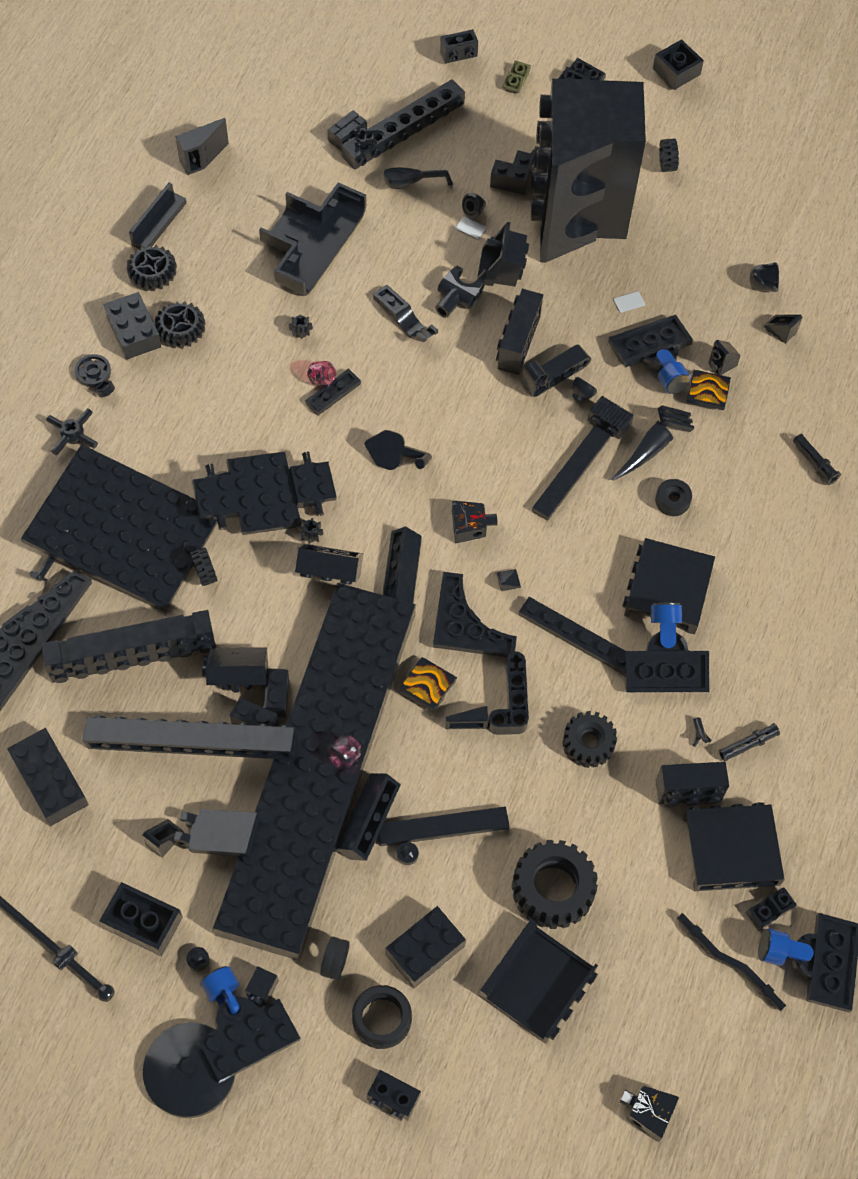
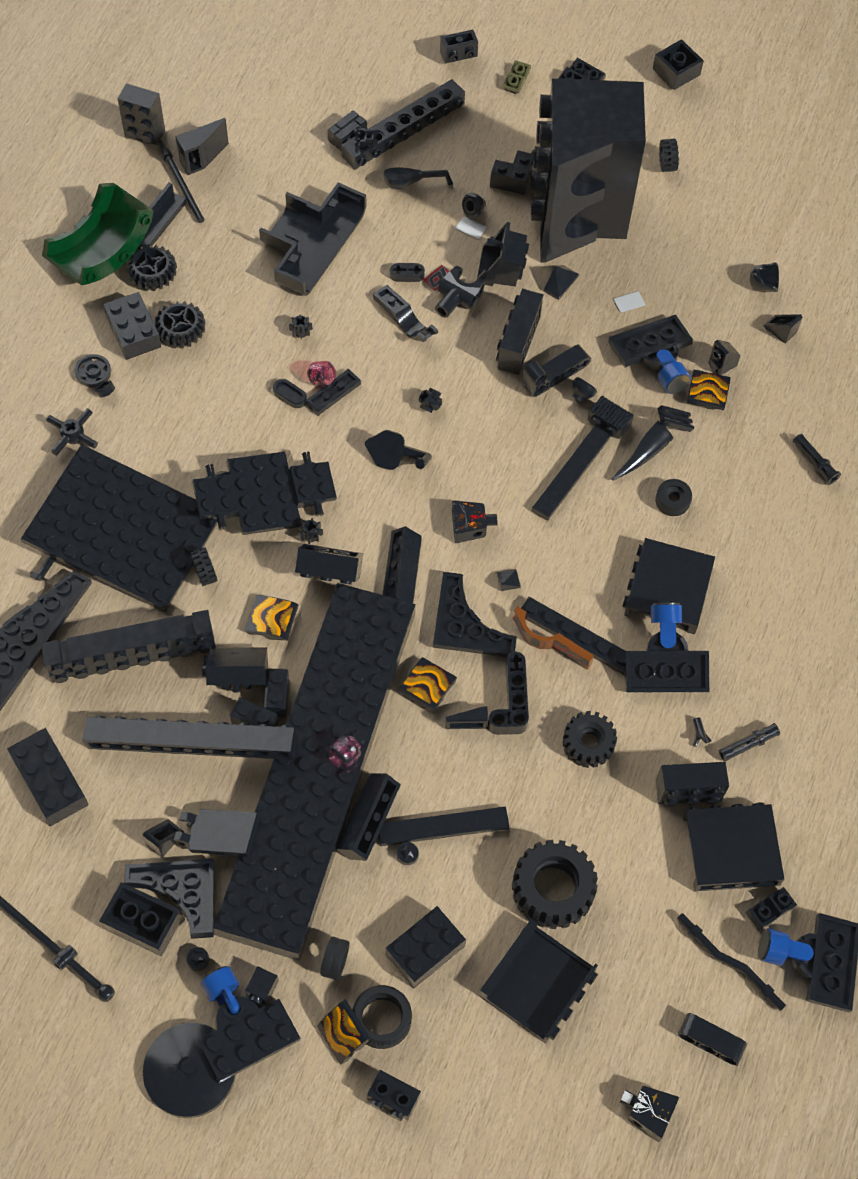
none -> dark green panel [42,183,154,285]
none -> black brick [117,83,165,145]
none -> black plate [124,859,214,939]
none -> black bar [157,140,205,223]
none -> slope [245,595,299,641]
none -> black tile [273,379,307,408]
none -> slope [317,999,370,1065]
none -> black beam [390,263,425,282]
none -> black gear [419,387,442,413]
none -> sticker [423,265,449,291]
none -> dark orange piece [513,606,594,670]
none -> black slope [544,265,579,300]
none -> black beam [678,1013,747,1066]

